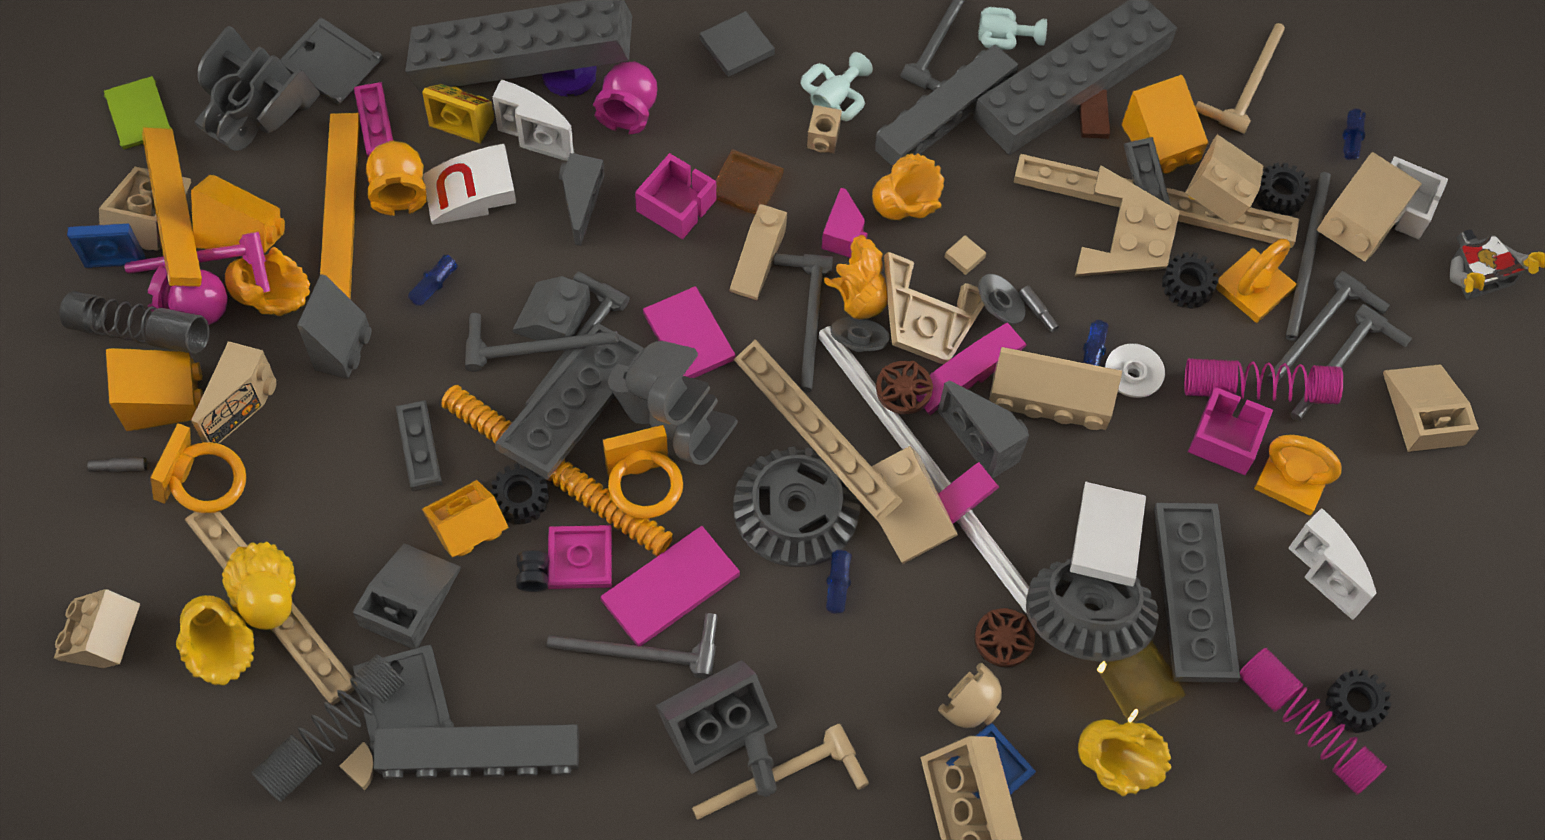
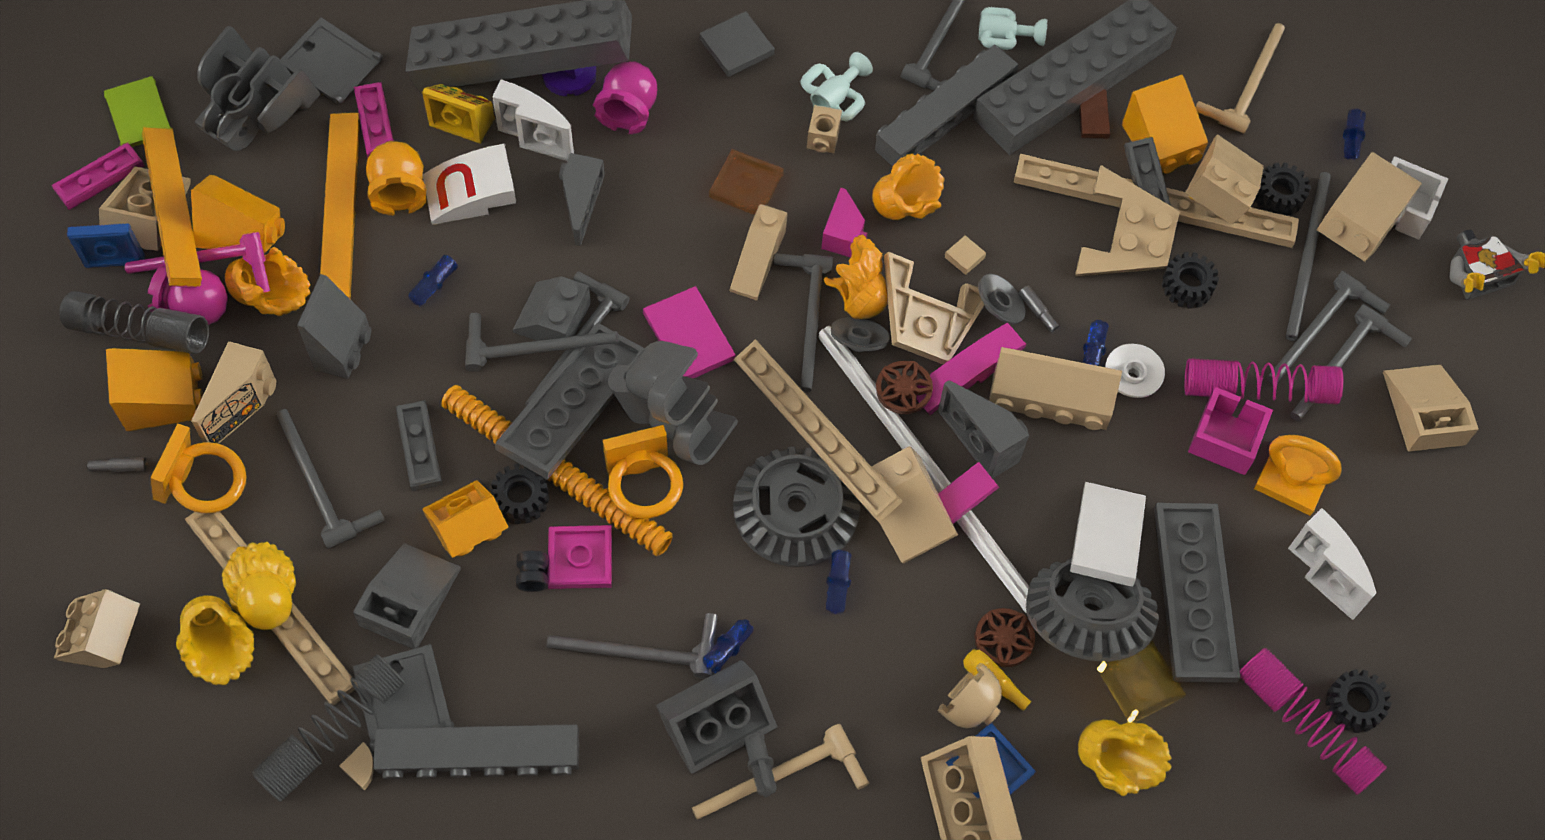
dark pink tile [600,526,740,646] -> none
dark pink piece [635,153,716,240] -> none
light orange tile [1216,238,1297,323] -> none
none -> dark pink tile [51,142,145,210]
none -> dark grey bar [276,409,385,549]
none -> clear blue axle [702,619,754,673]
none -> yellow piece [963,649,1032,711]

